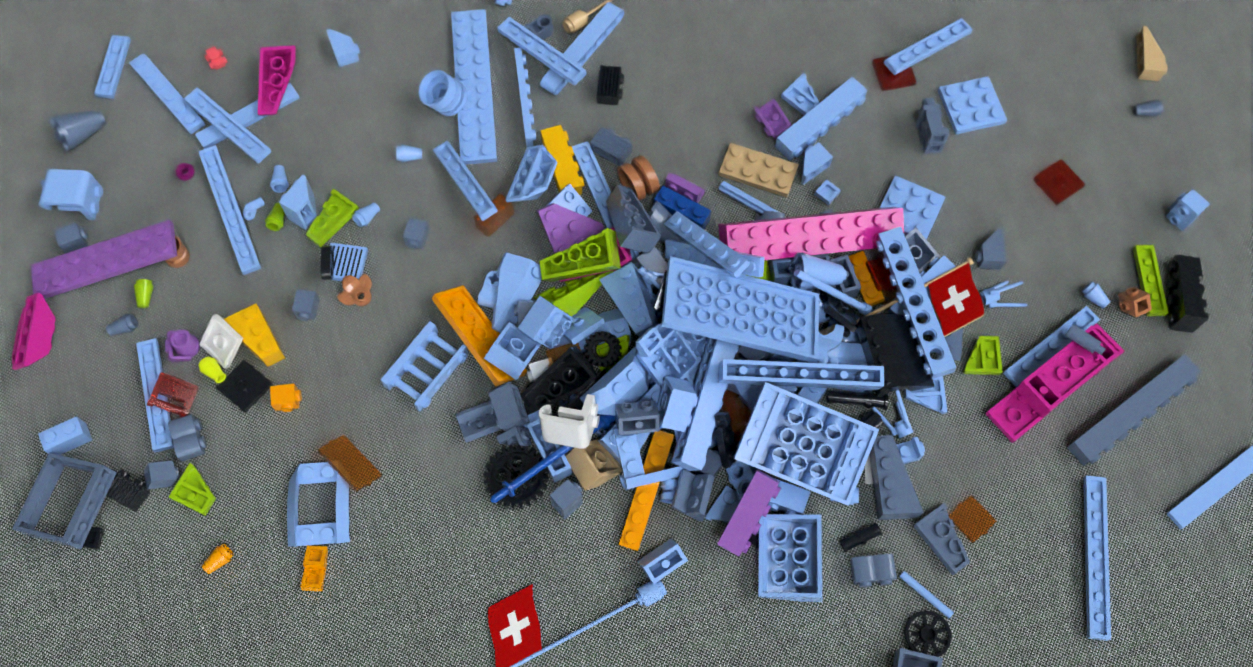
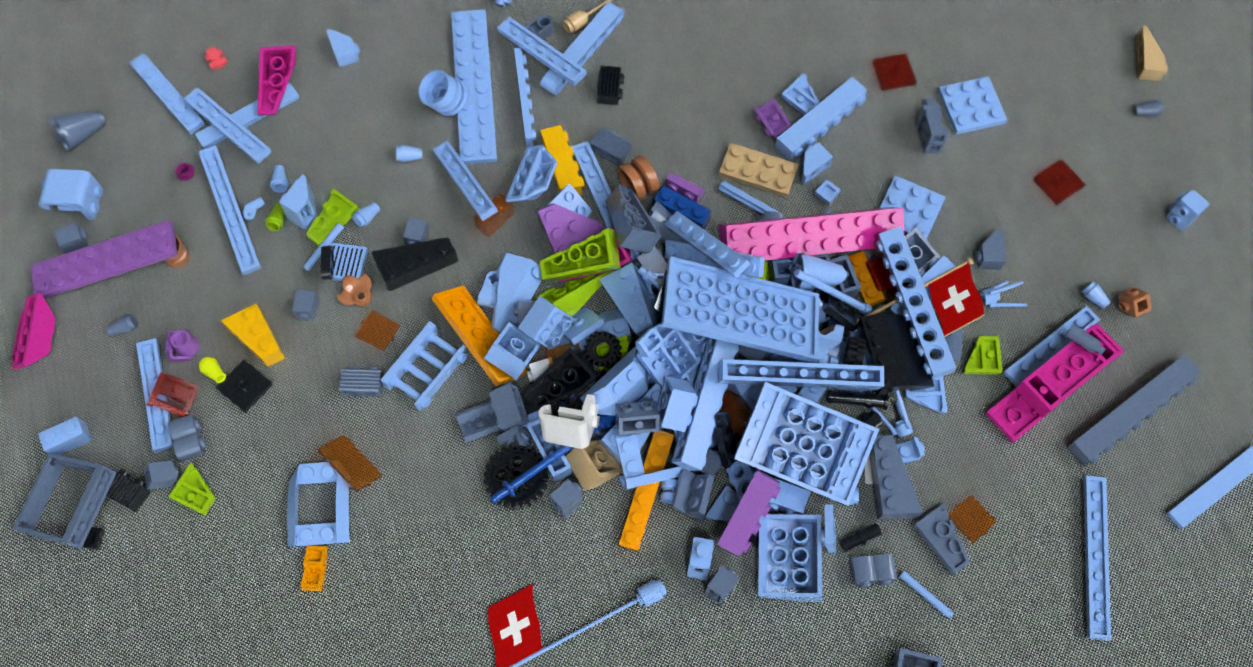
light blue tile [94,35,131,99] -> none
lime cone [133,279,154,308] -> none
white plate [199,314,243,369] -> none
light orange cone [201,544,234,574] -> none
light orange brick [270,383,302,412] -> none
light blue brick [637,539,688,584] -> none
light blue tile [884,18,973,75] -> none
black wheel [904,611,952,657] -> none
lime plate [1133,245,1168,316] -> none
black wedge [1167,254,1209,333] -> none
none -> light blue bar [303,223,344,271]
none -> sand blue brick [339,366,383,397]
none -> clear orange piece [355,310,400,352]
none -> black wedge [371,237,458,292]
none -> light blue torso [687,537,714,580]
none -> sand blue brick [704,566,739,606]
none -> light blue wing [821,504,837,553]
none -> black tyre [843,336,866,365]

